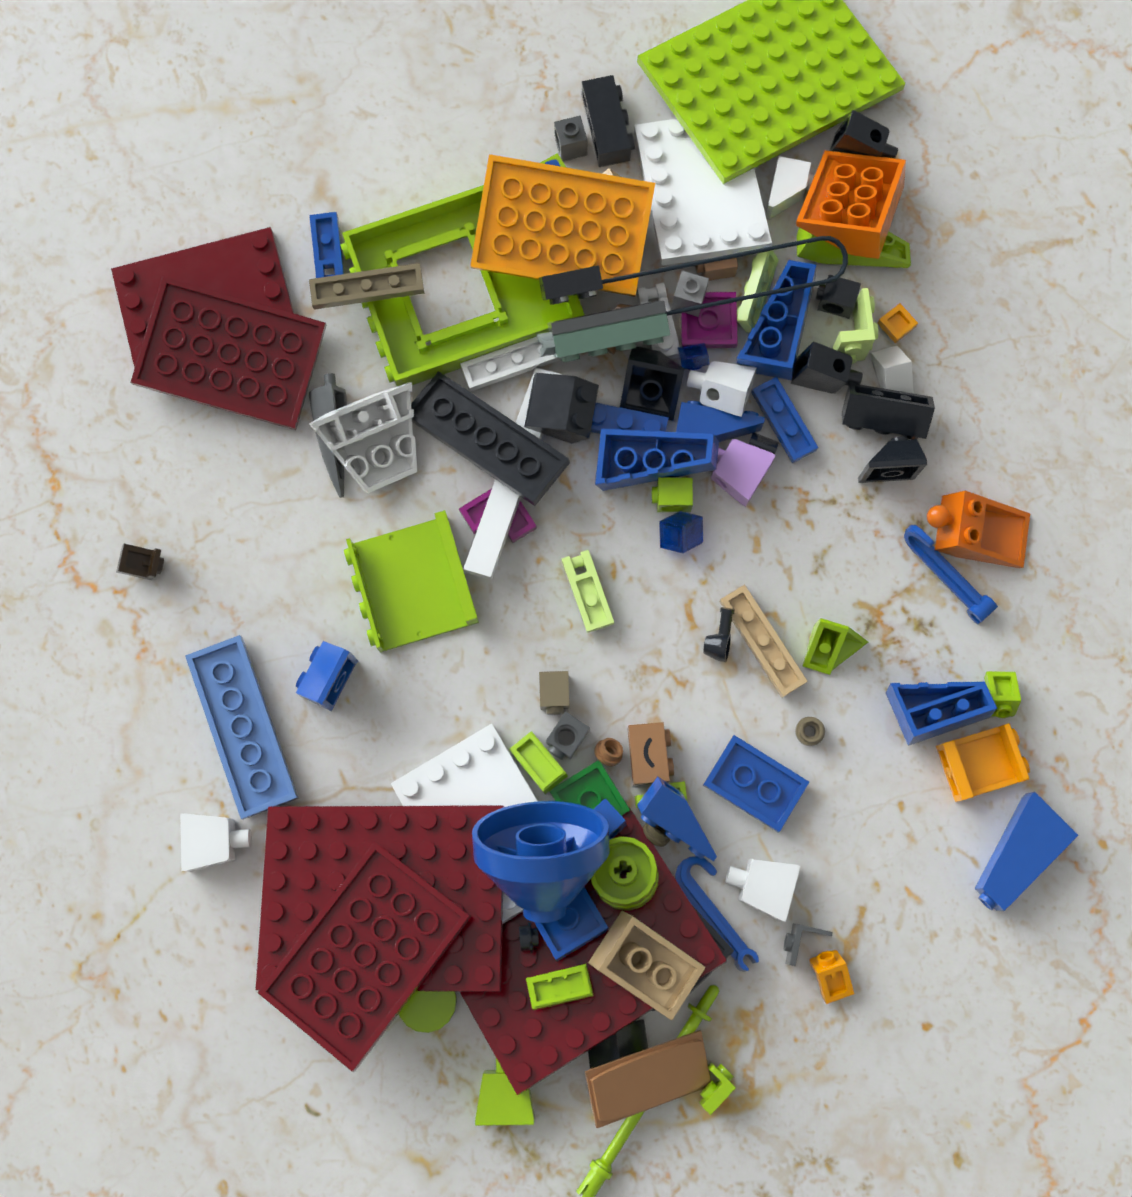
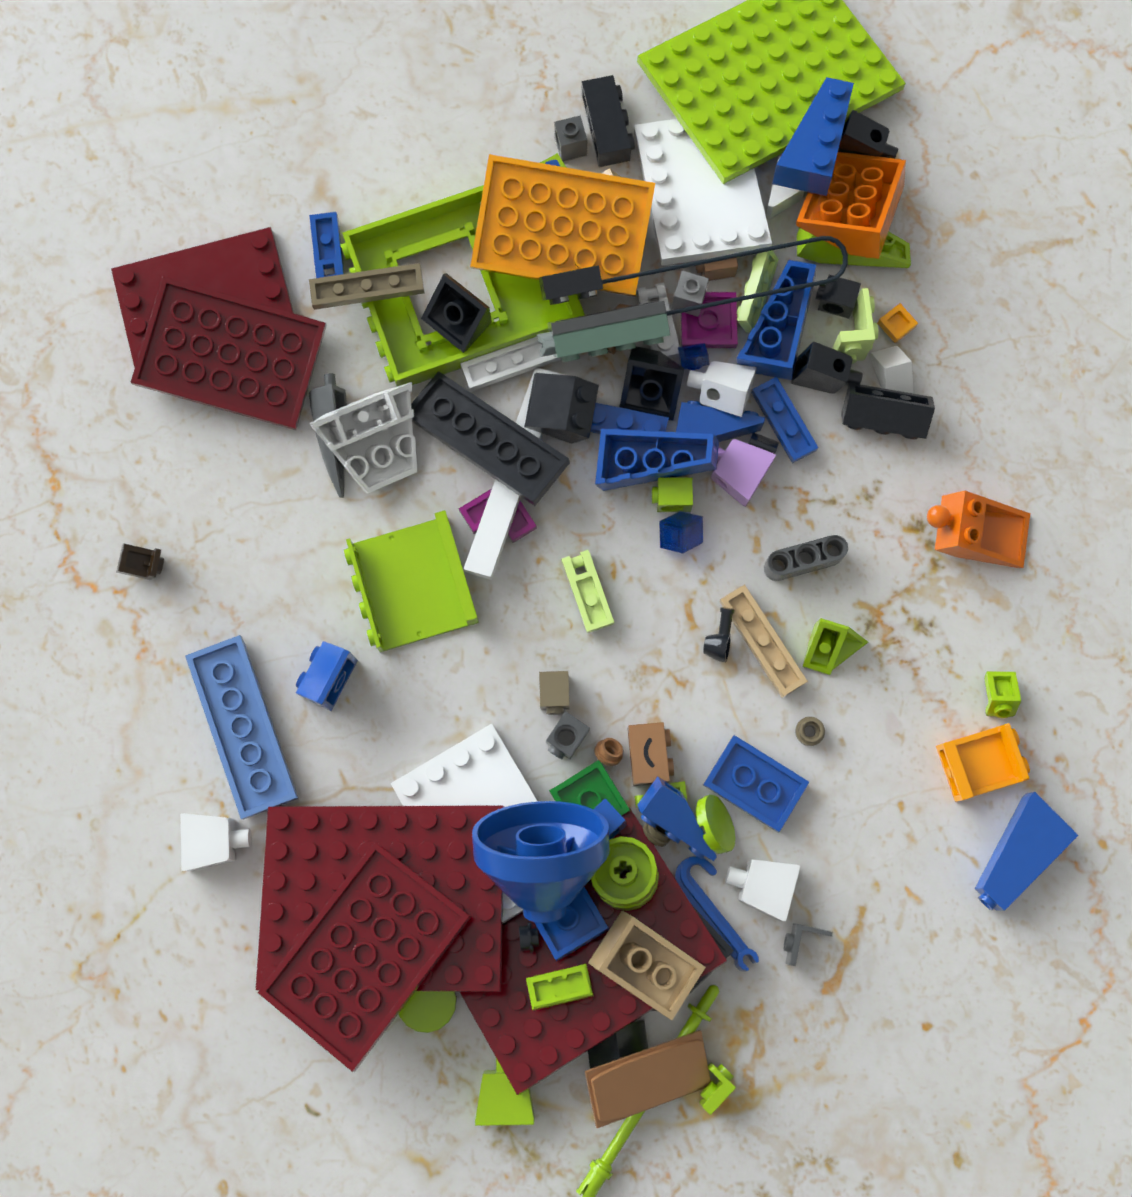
lime tile [509,731,568,794] -> none
light orange bracket [809,950,854,1004] -> none
black slope [858,436,927,483] -> none
blue wedge [886,682,997,746] -> none
blue piece [904,525,998,624] -> none
none -> black slope [421,273,492,353]
none -> lime tile [696,794,736,854]
none -> dark grey beam [764,535,848,581]
none -> blue wedge [772,77,854,196]

